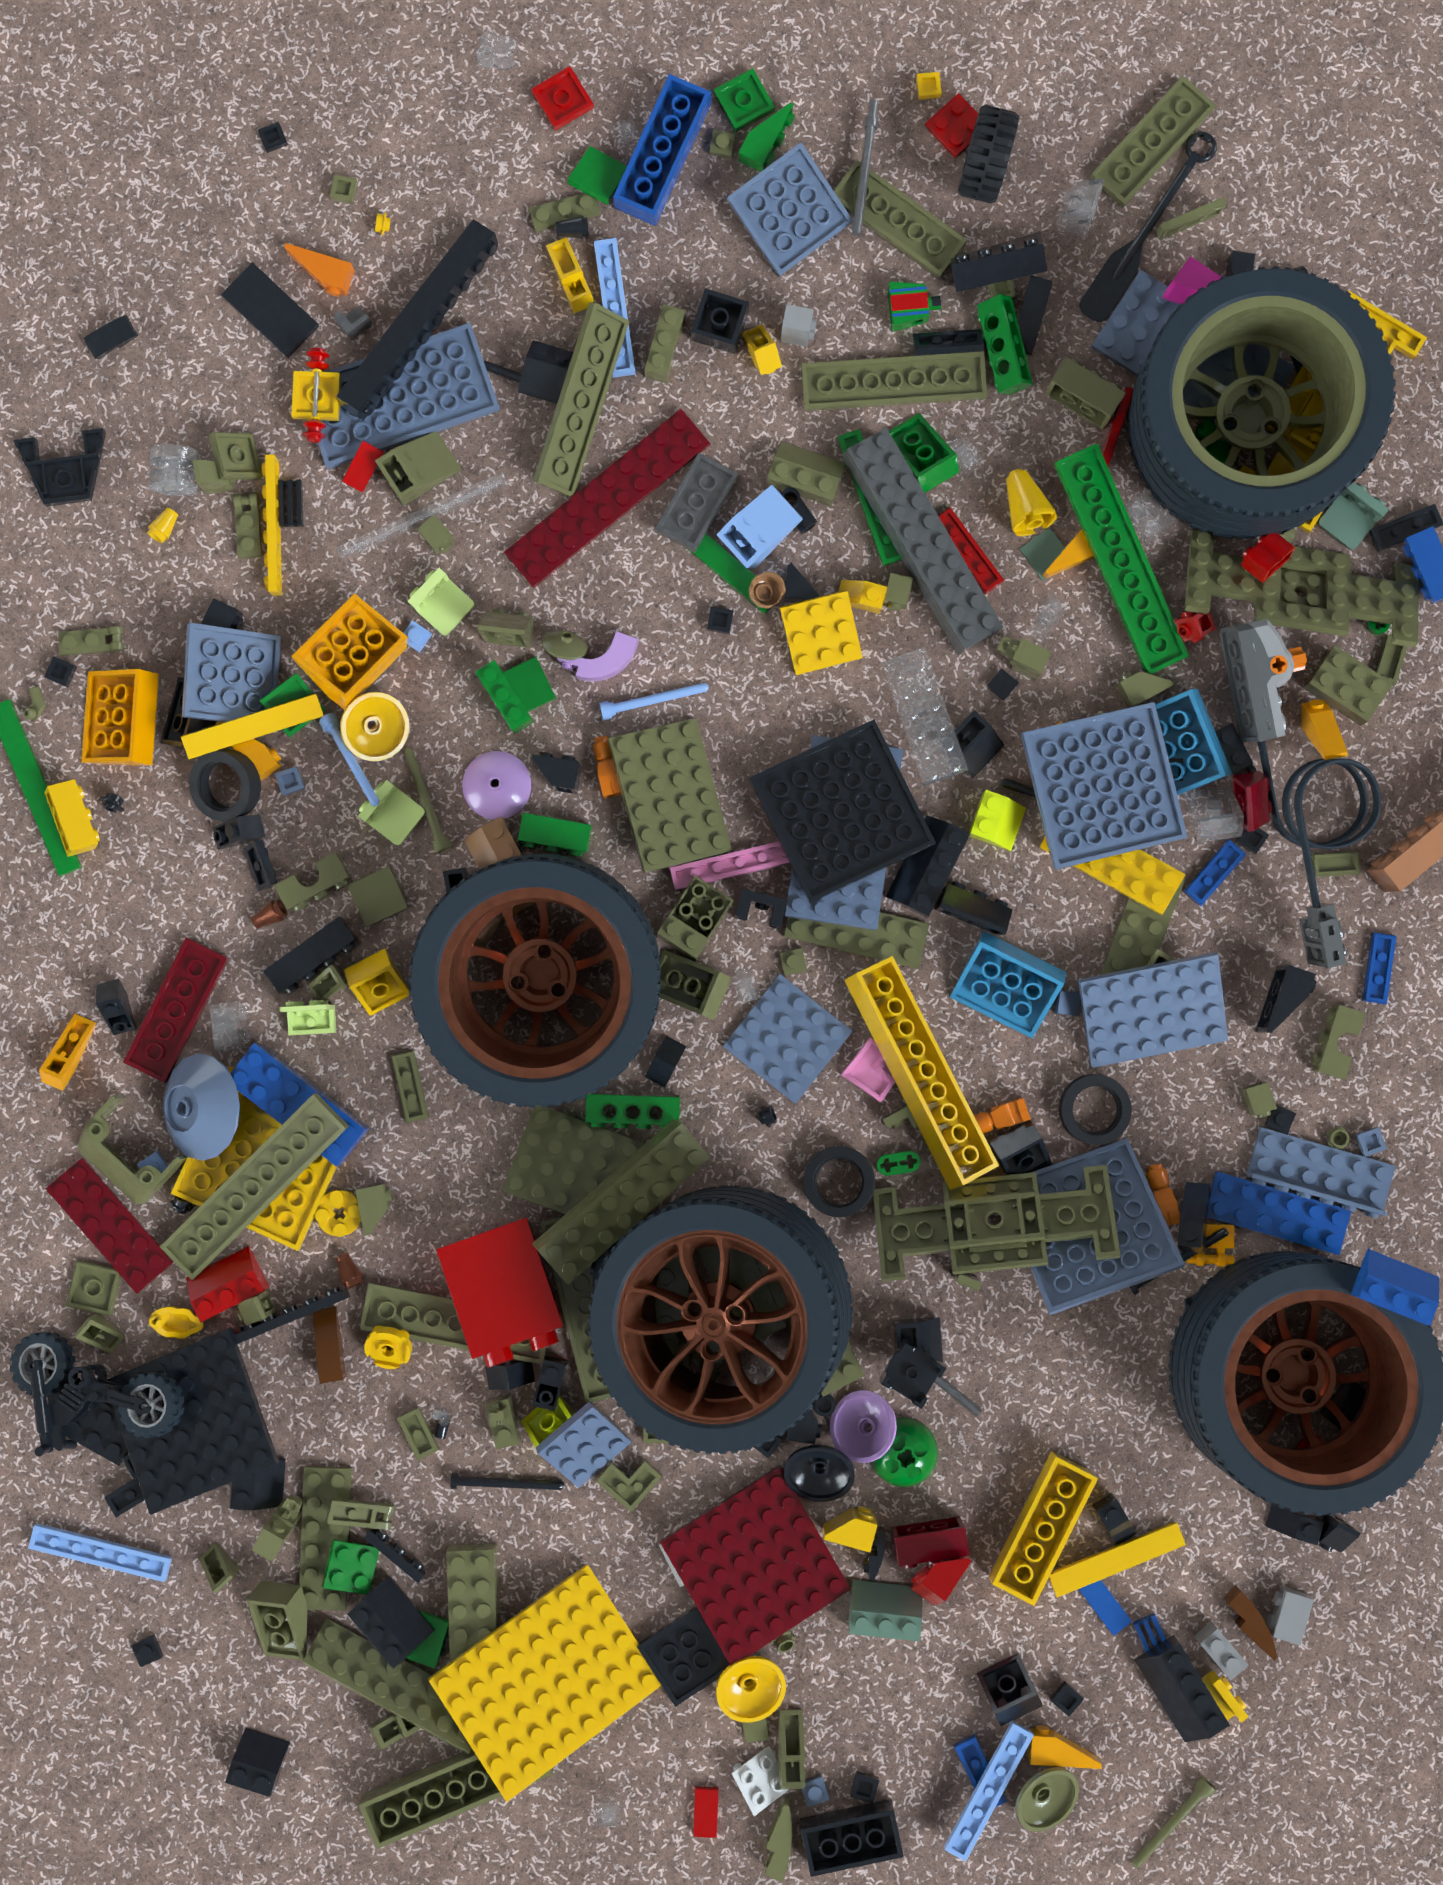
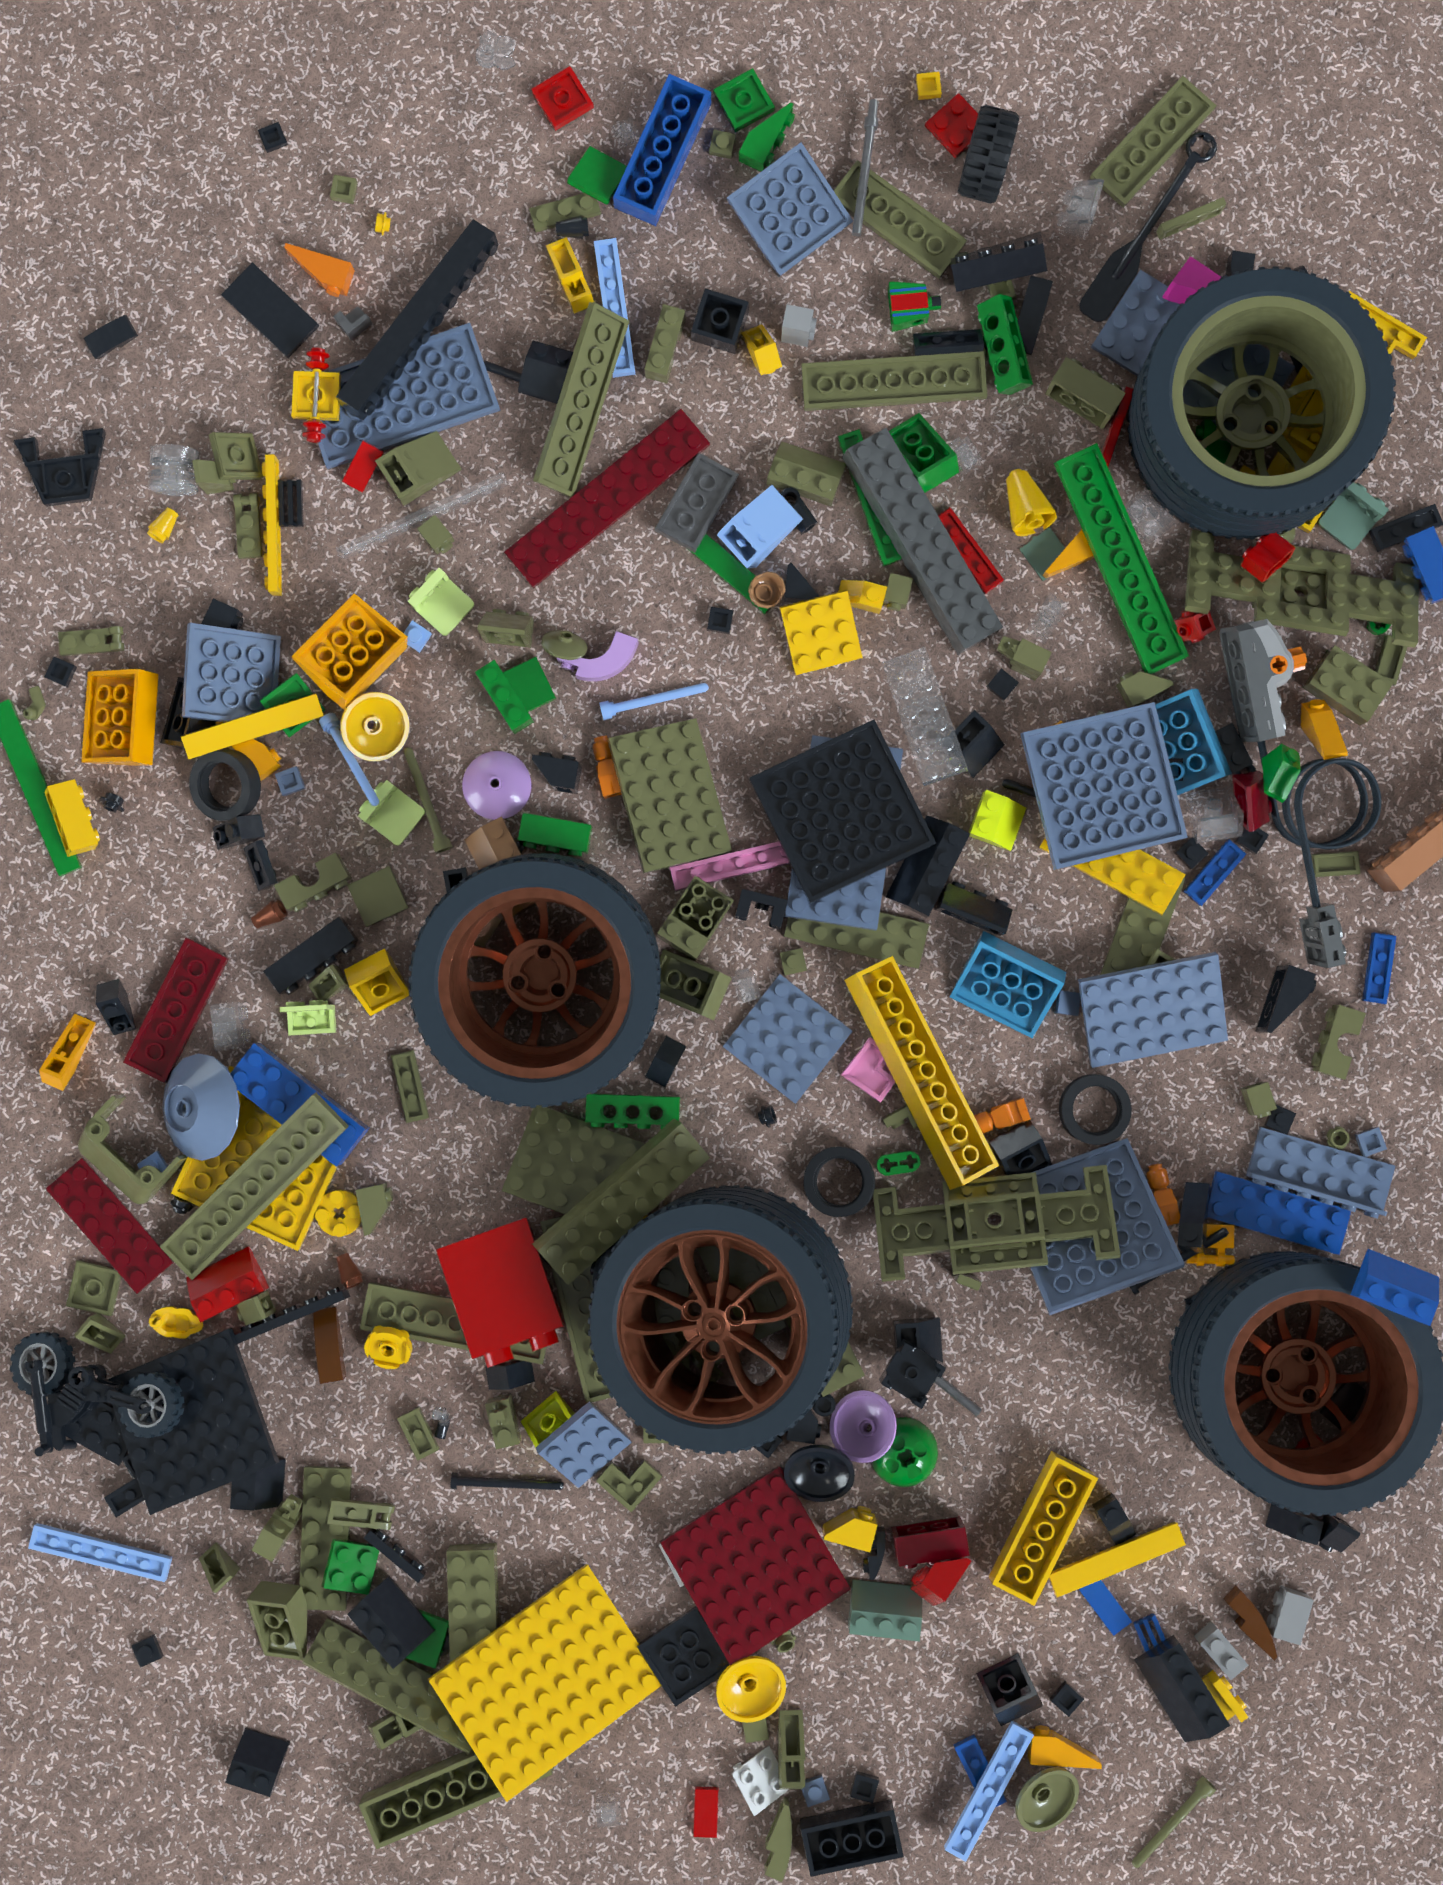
black slope [532,1355,568,1411] -> none
none -> black plate [1175,837,1209,870]
none -> green slope [1262,743,1301,803]

